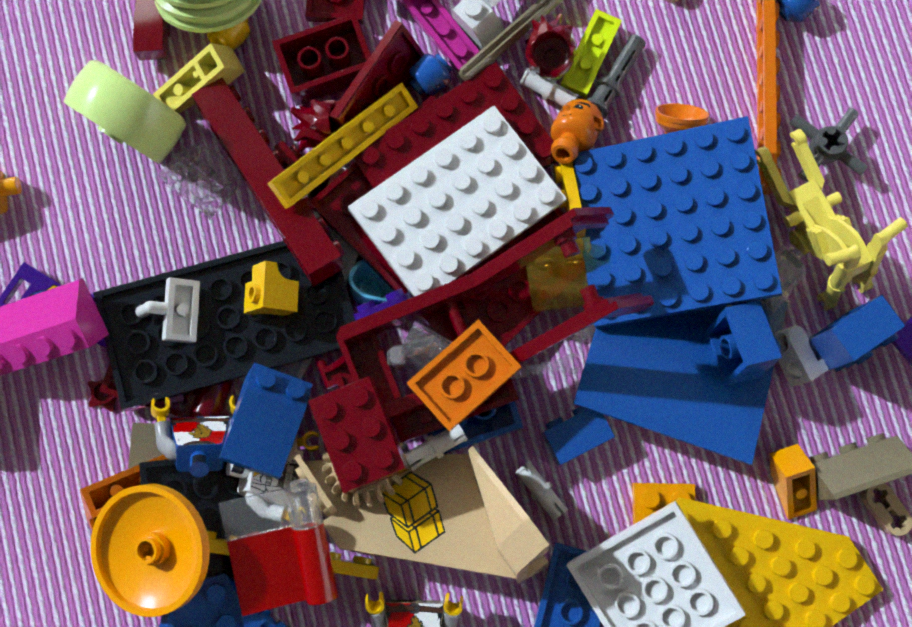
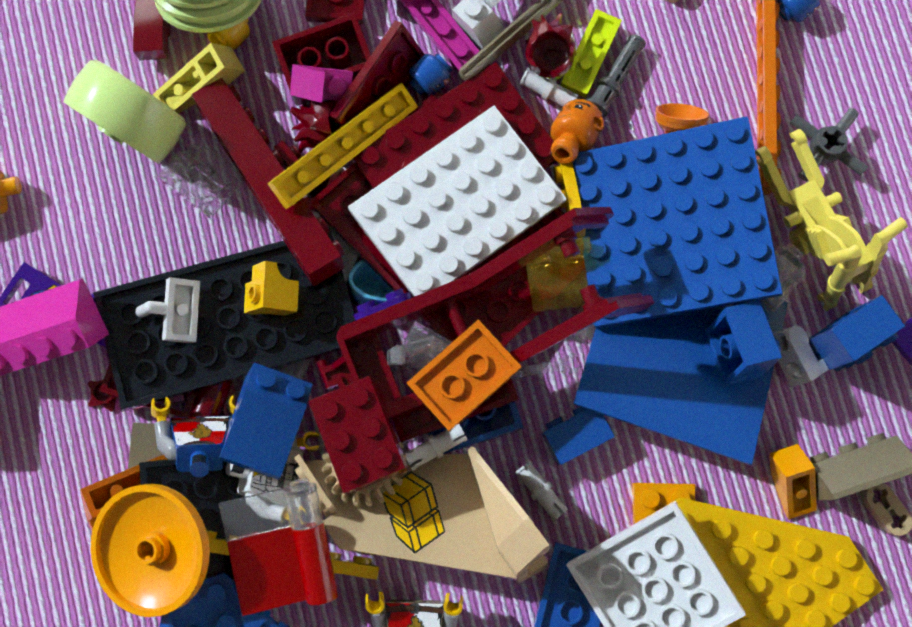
none -> dark pink slope [290,64,353,103]

